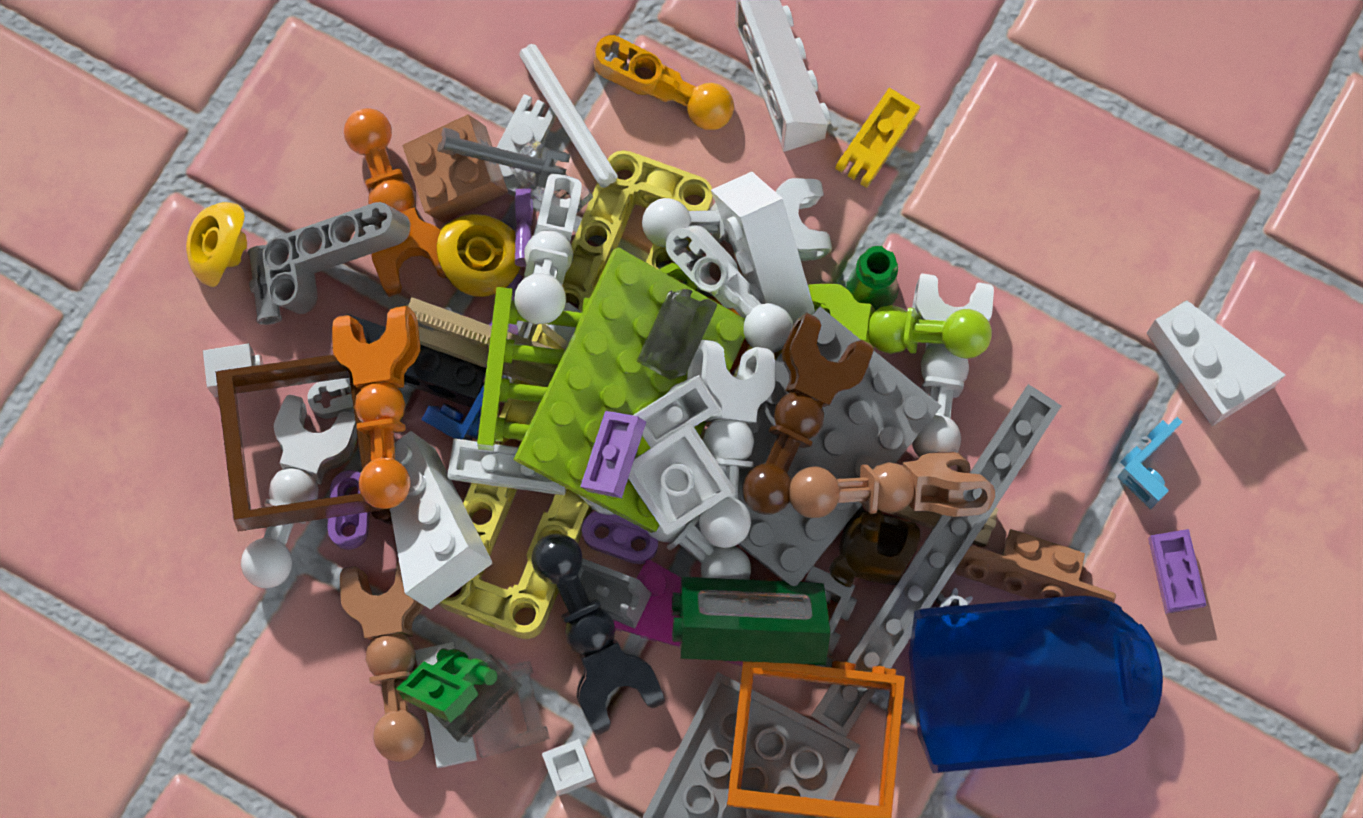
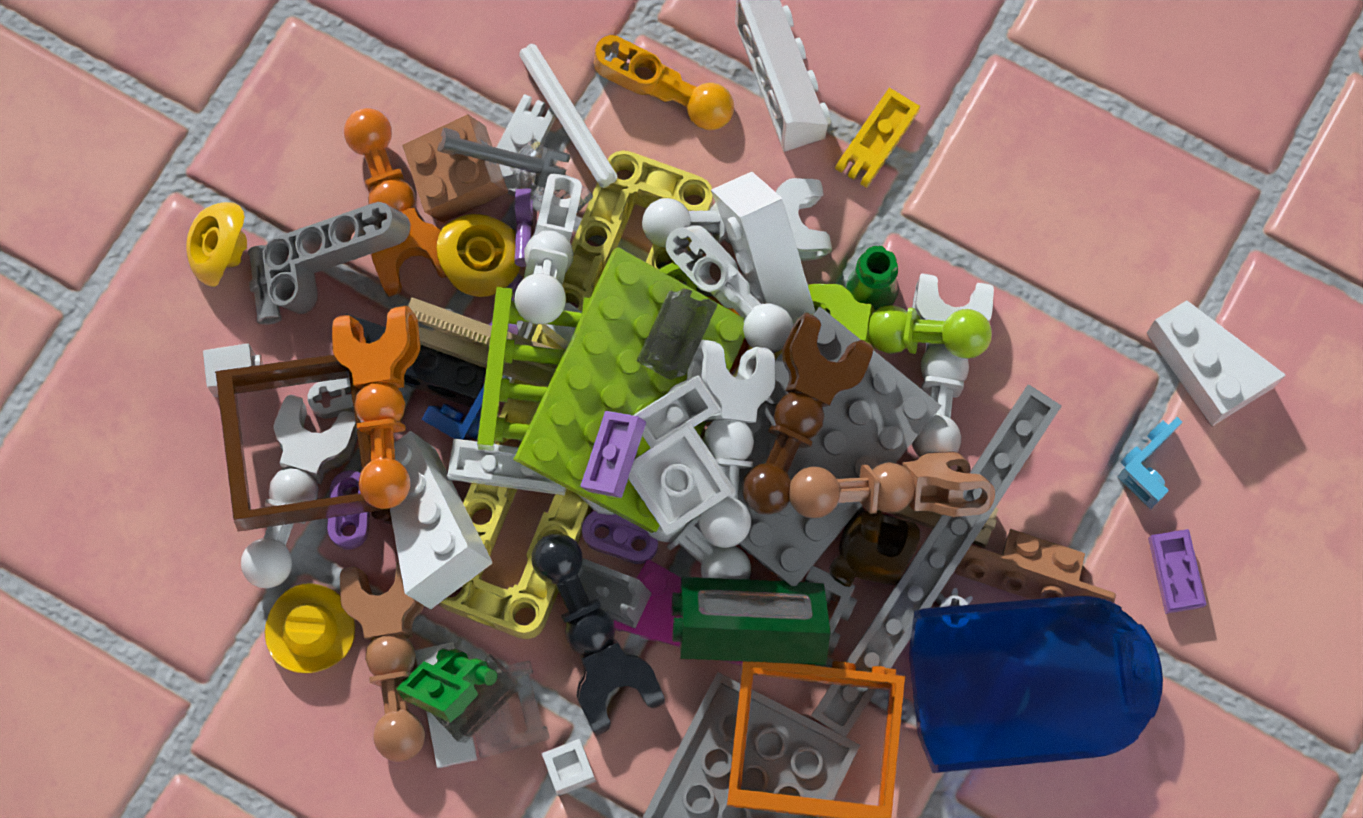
none -> yellow hat [265,583,355,673]

